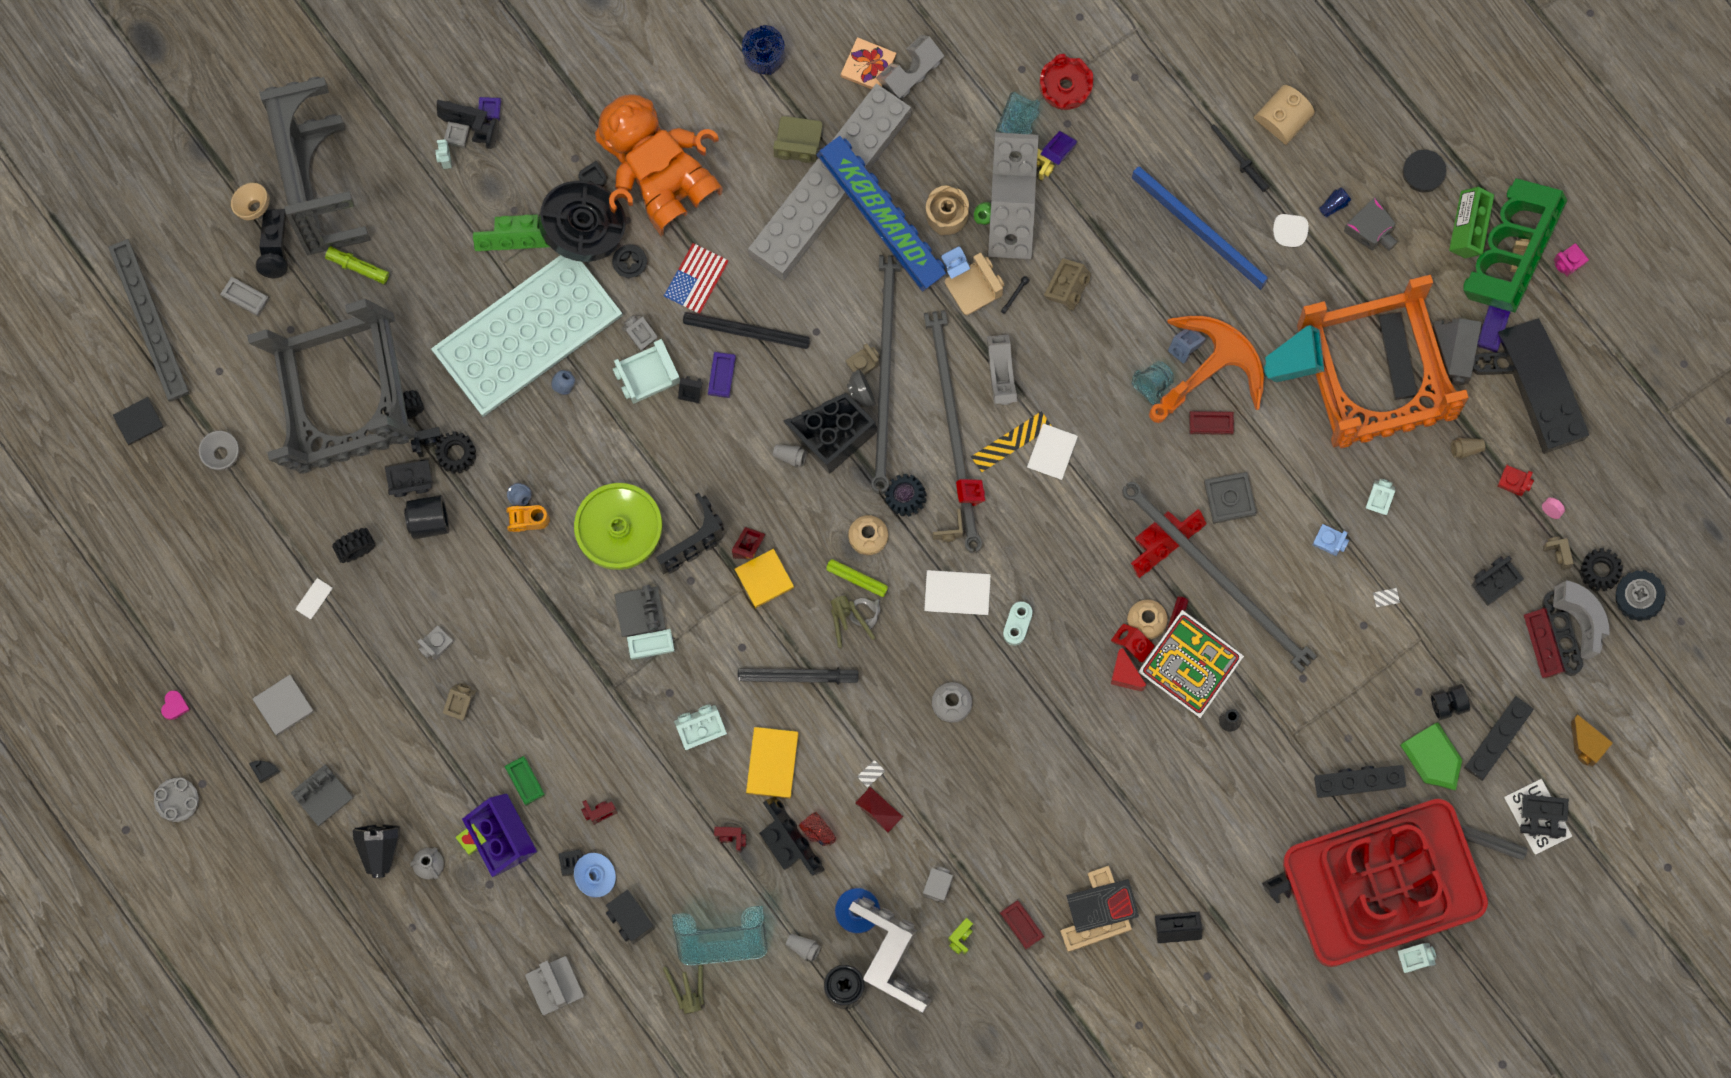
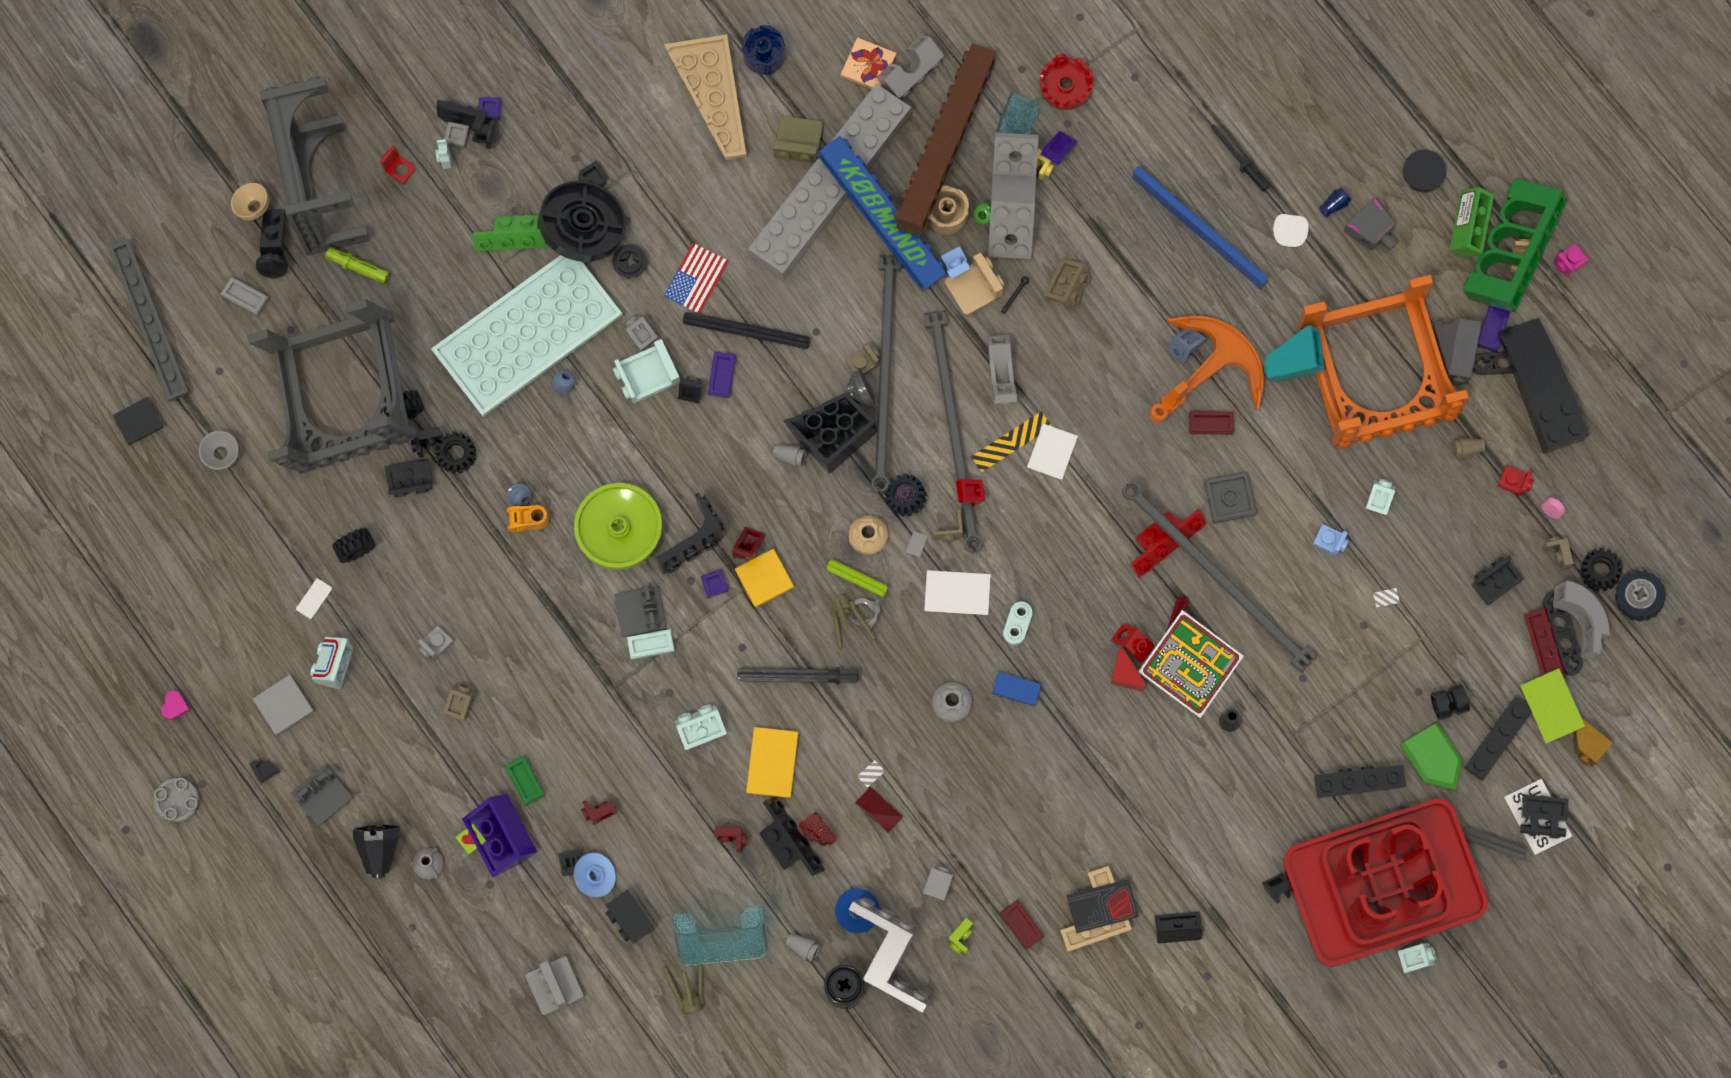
black piece [404,495,449,539] -> none
orange piece [595,94,723,236] -> none
tan piece [1127,600,1168,640] -> none
clear light blue piece [1131,361,1174,405] -> none
tan brick [1254,85,1315,145] -> none
black tile [1378,312,1417,400] -> none
none -> light aqua slope [310,637,354,690]
none -> red bracket [380,146,416,184]
none -> tan wing [664,34,747,160]
none -> dark purple tile [700,570,728,598]
none -> reddish brown brick [894,44,996,237]
none -> light grey sticker [905,531,928,558]
none -> blue tile [992,672,1041,706]
none -> lime sticker [1520,669,1585,743]

